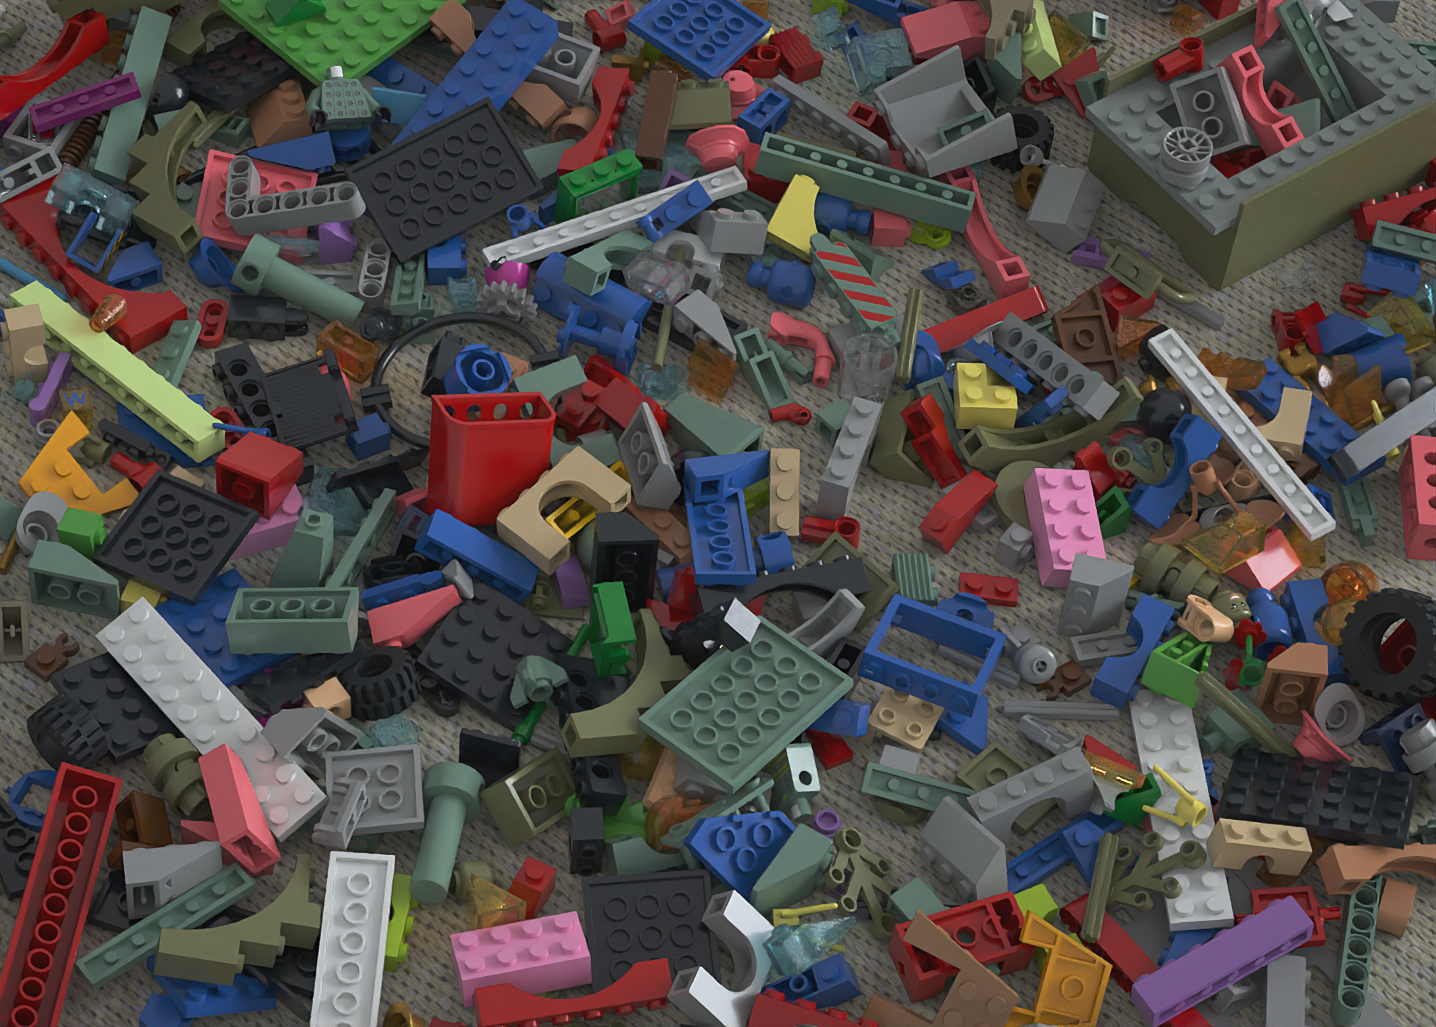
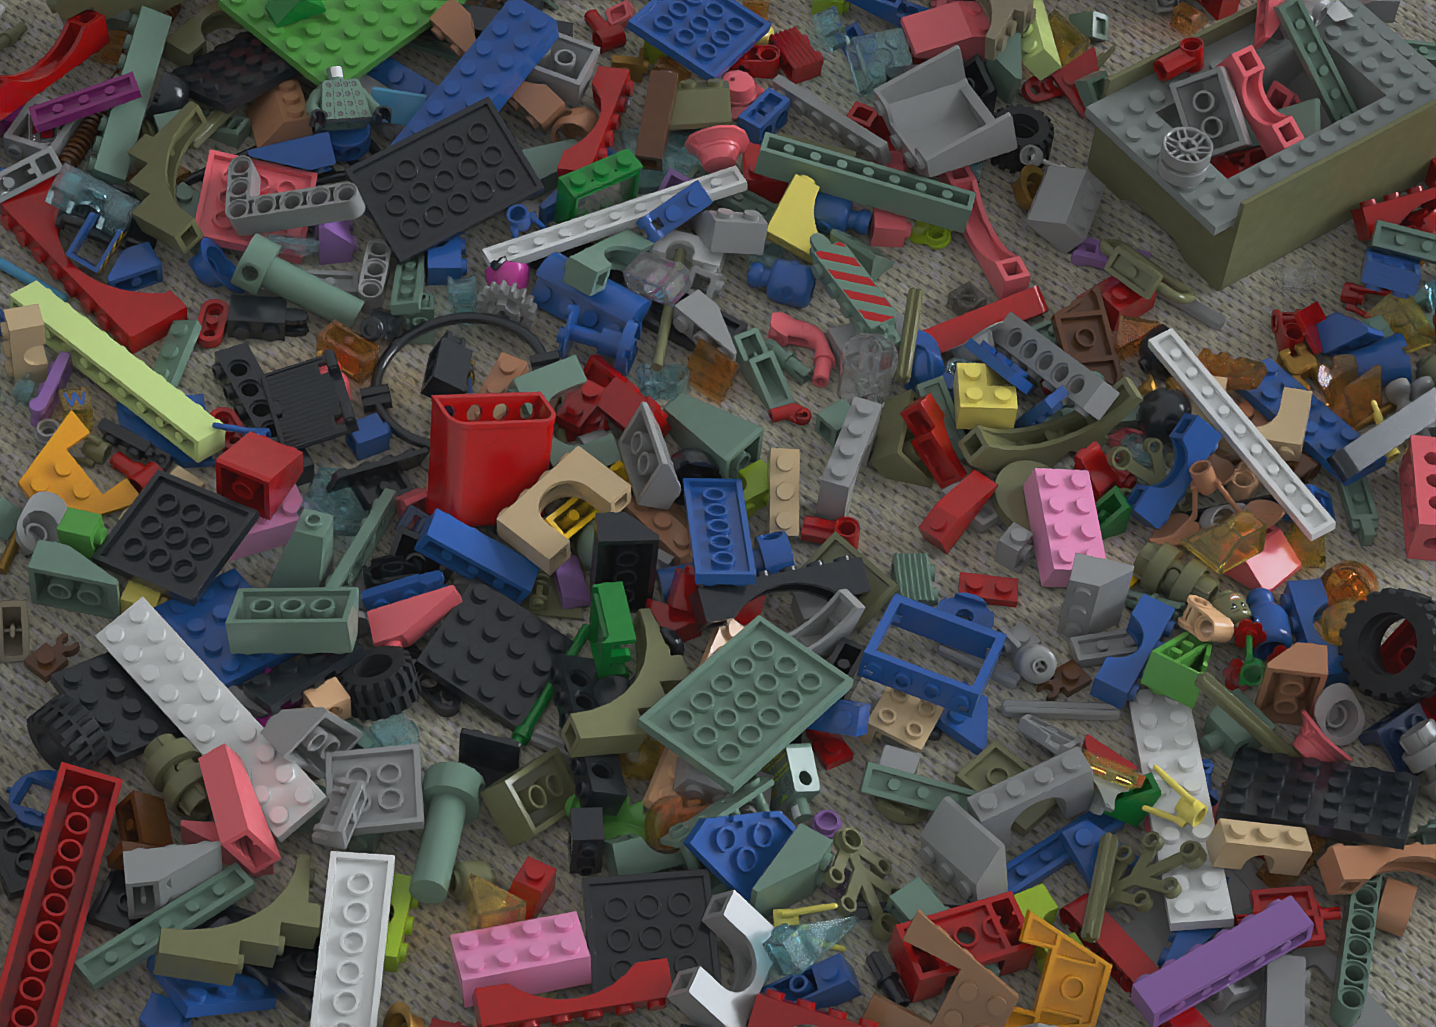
clear orange cone [89,294,127,333] -> none
light grey slope [441,559,474,599] -> none
blue brick [444,344,511,412] -> none
sand green brick [510,655,569,709] -> none
black arch [669,598,761,670] -> none
blue slope [683,449,770,503] -> none
blue slope [921,260,976,289] -> none
sand green slope [937,108,992,147] -> none
none -> black axle [866,951,911,1008]

